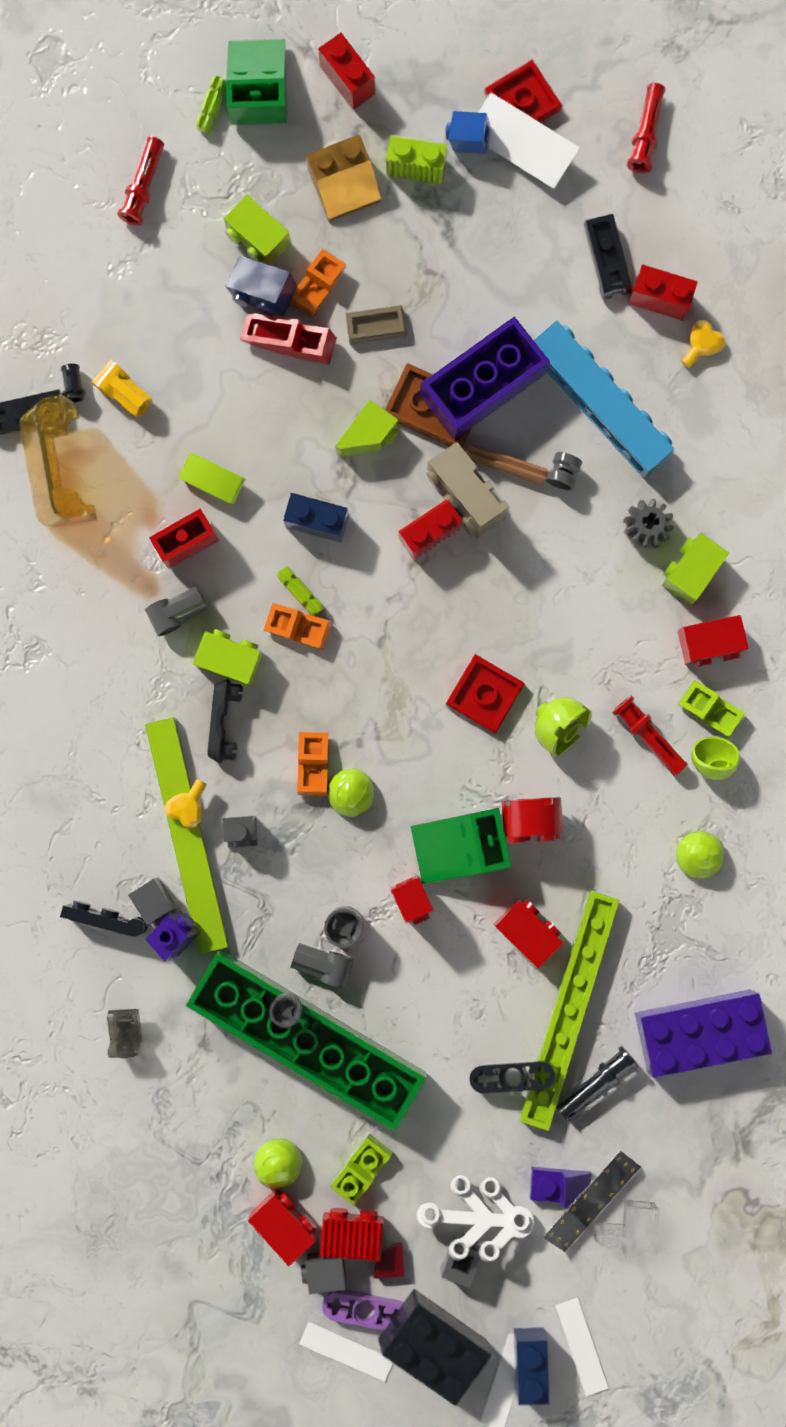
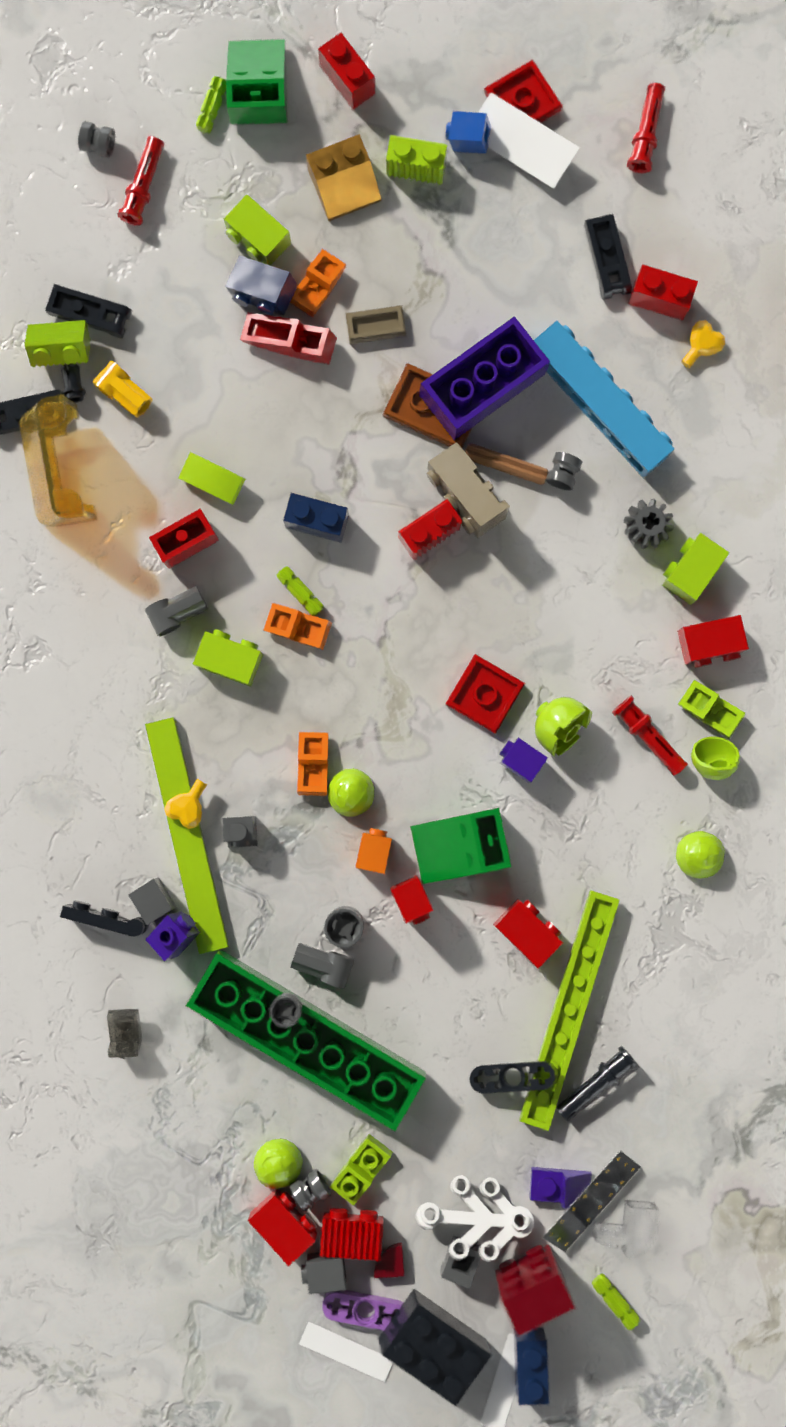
black piece [207,679,243,764] -> none
lime slope [335,400,399,457] -> none
red brick [501,797,564,843] -> none
white sticker [555,1297,609,1397] -> none
dark purple brick [635,989,772,1078] -> none
none -> lime brick [24,320,91,368]
none -> black plate [45,284,132,338]
none -> dark grey wheel [78,121,115,158]
none -> dark grey wheel [290,1169,331,1212]
none -> orange brick [355,828,392,874]
none -> dark red brick [495,1244,576,1336]
none -> dark purple brick [499,737,548,783]
none -> lime axle [592,1273,640,1330]

